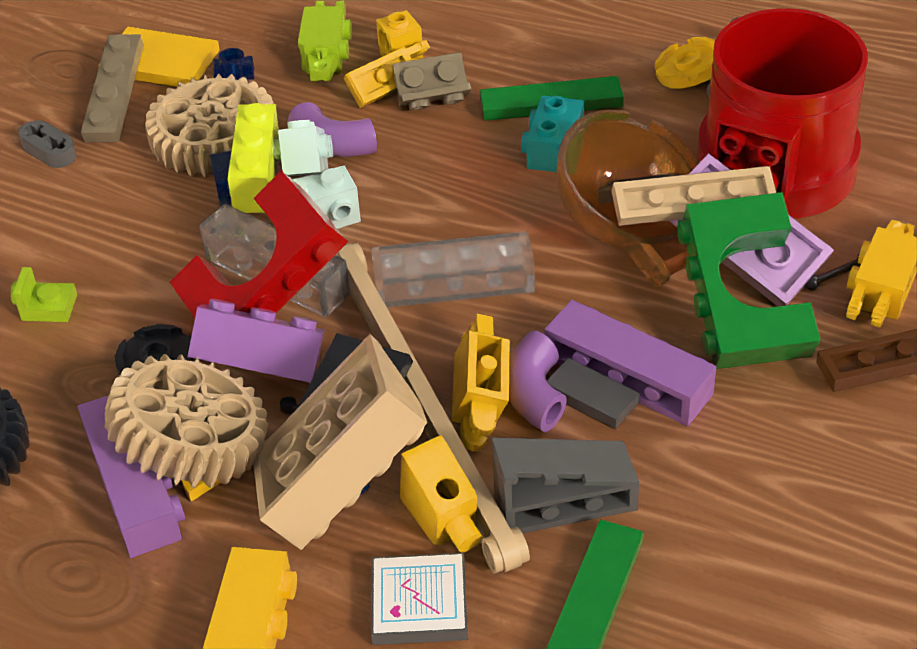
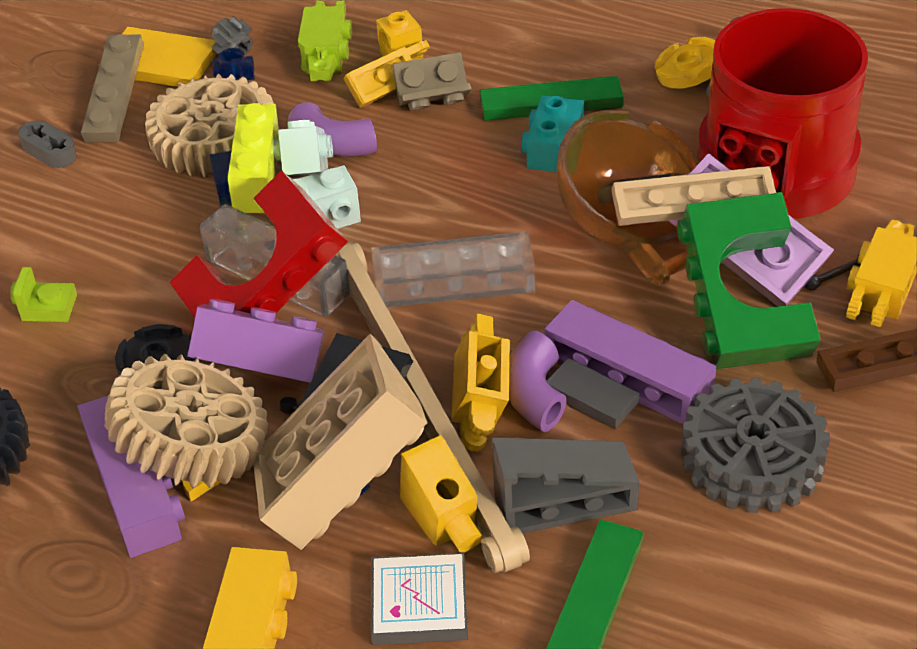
none -> dark grey gear [212,16,253,60]
none -> dark grey piece [681,378,830,513]

